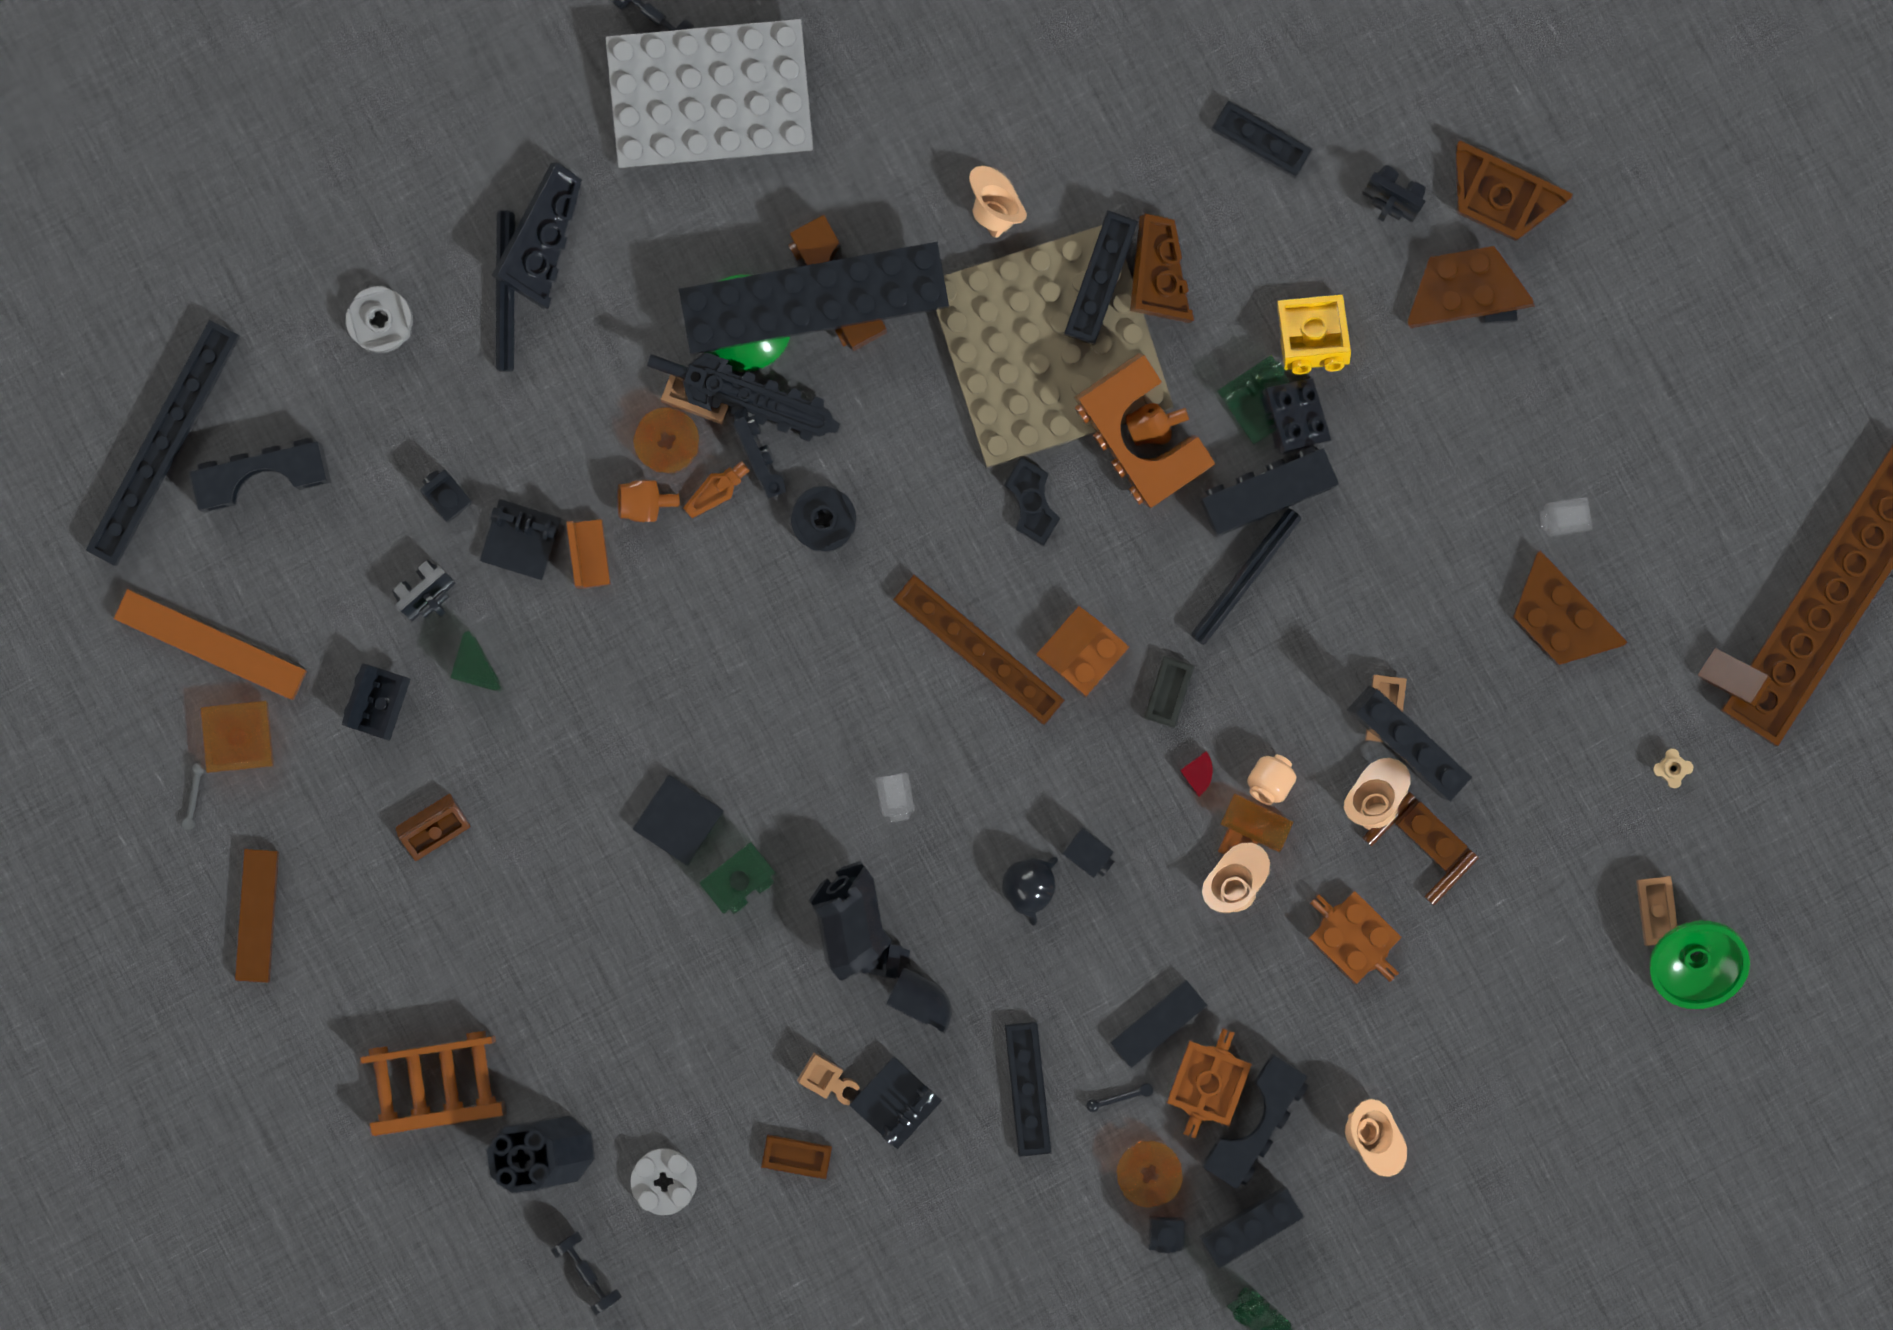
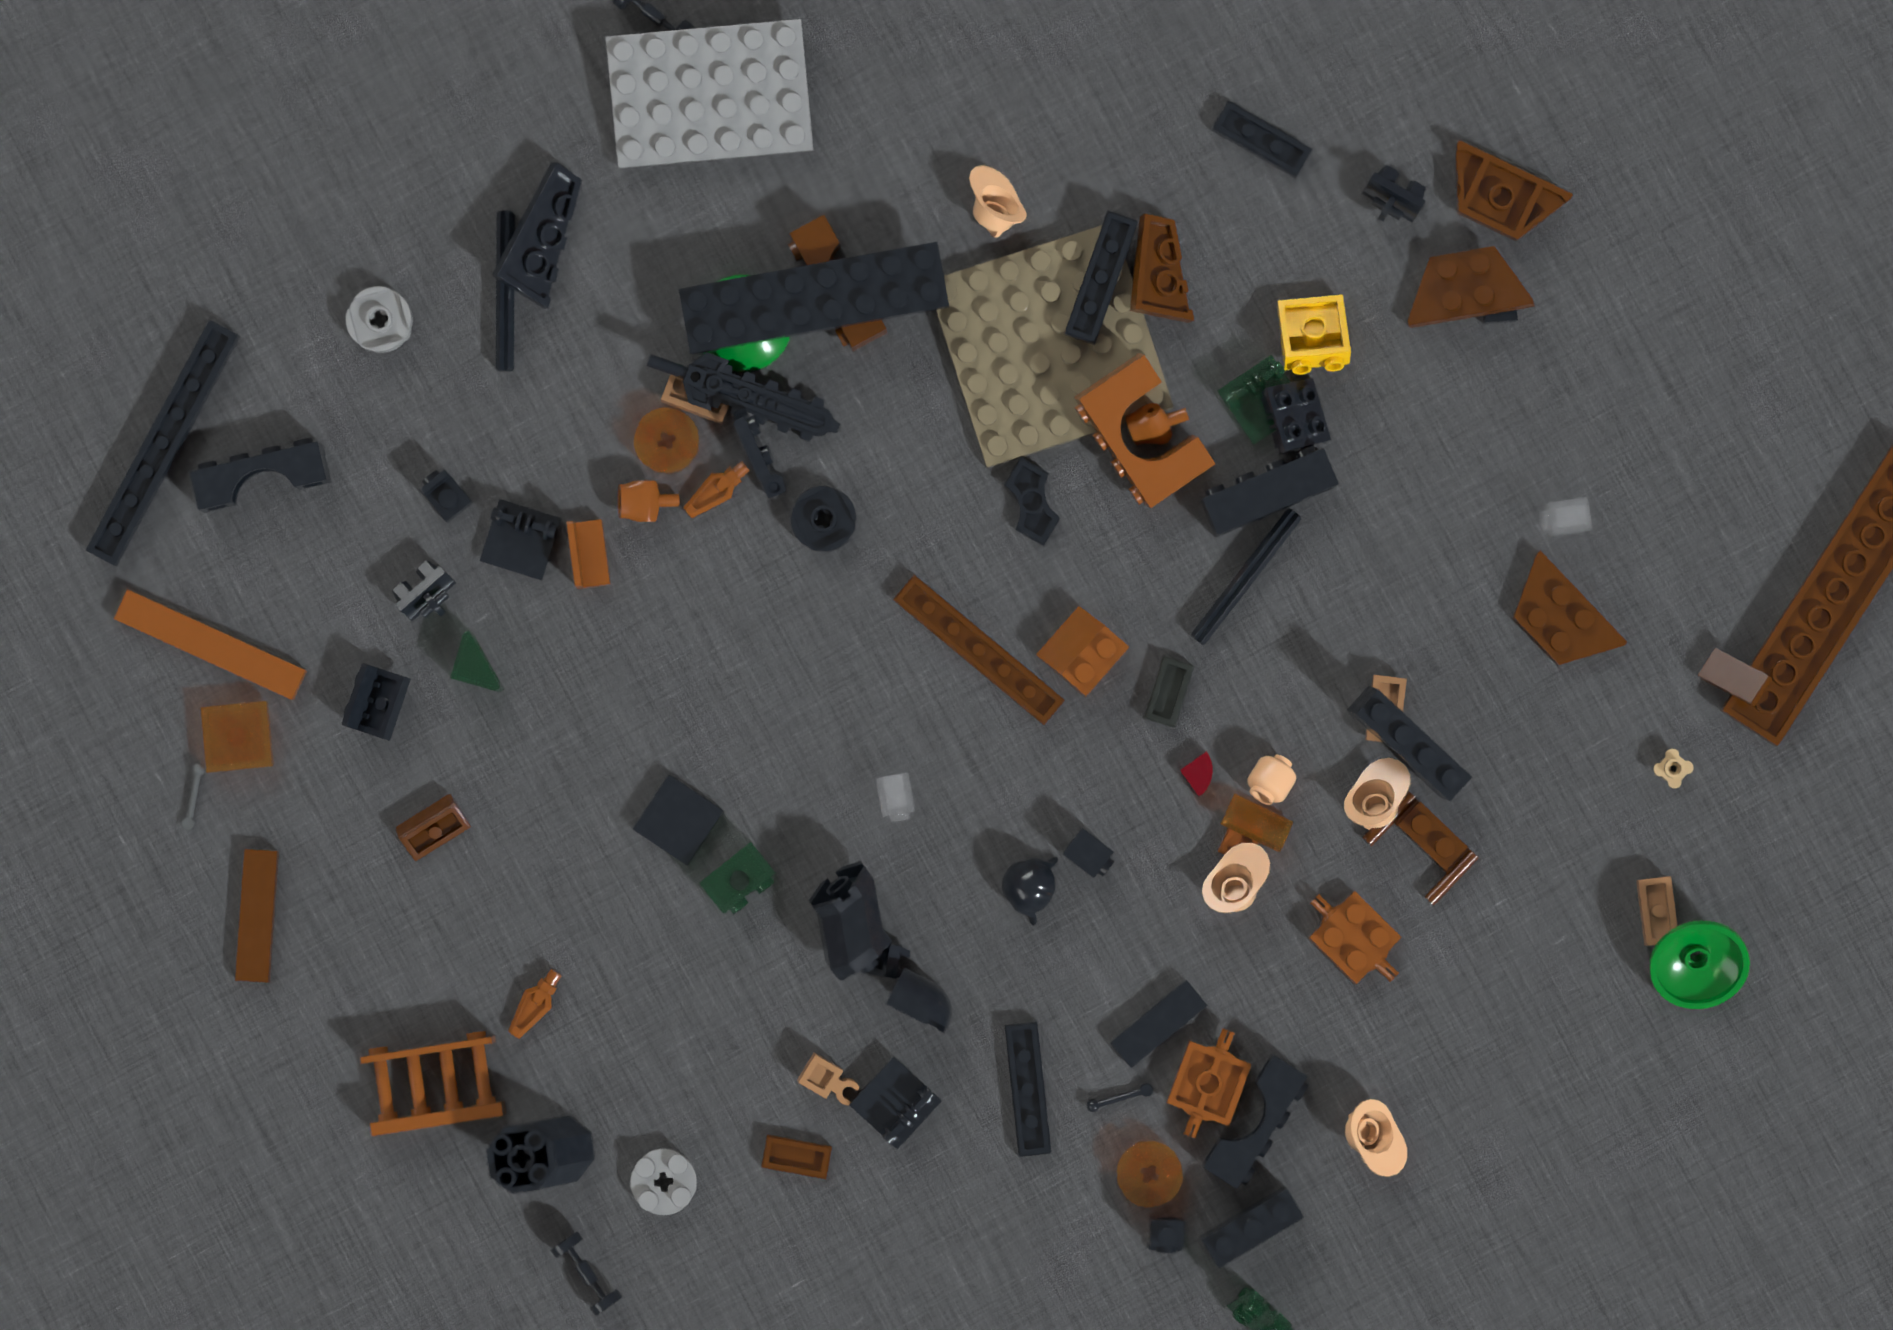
none -> dark orange piece [508,968,562,1039]

